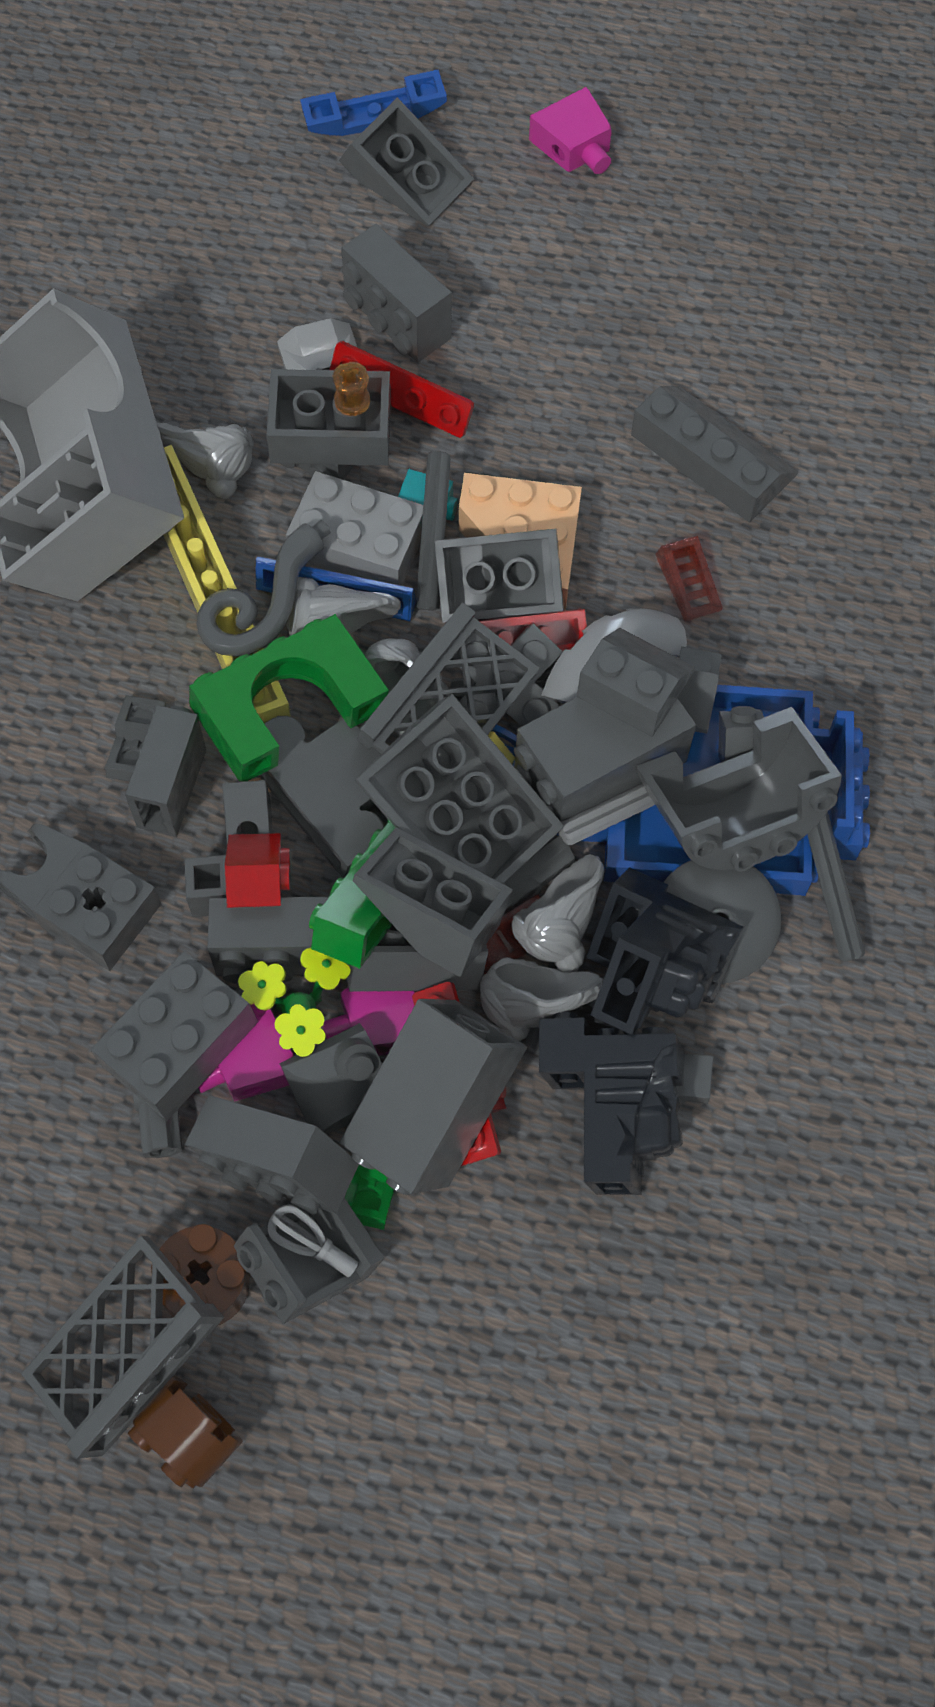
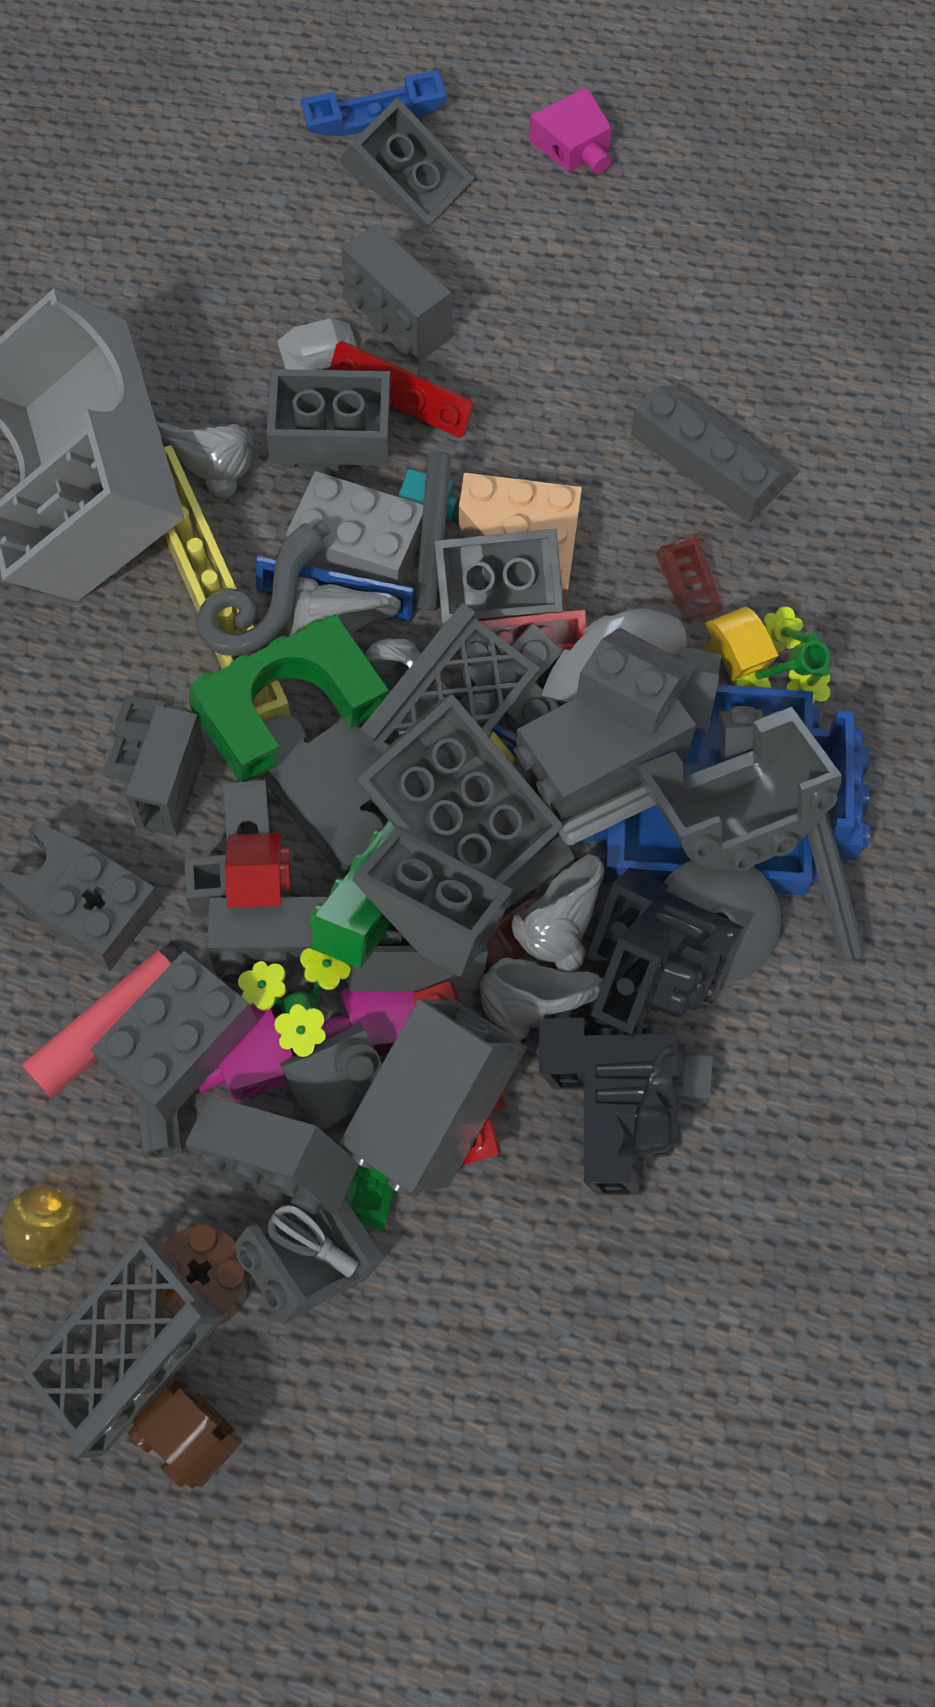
clear orange bush [332,362,370,416] -> none
none -> clear yellow helmet [1,1186,83,1268]
none -> coral brick [21,950,172,1099]
none -> yellow brick [703,607,779,681]
none -> plant [733,606,830,703]

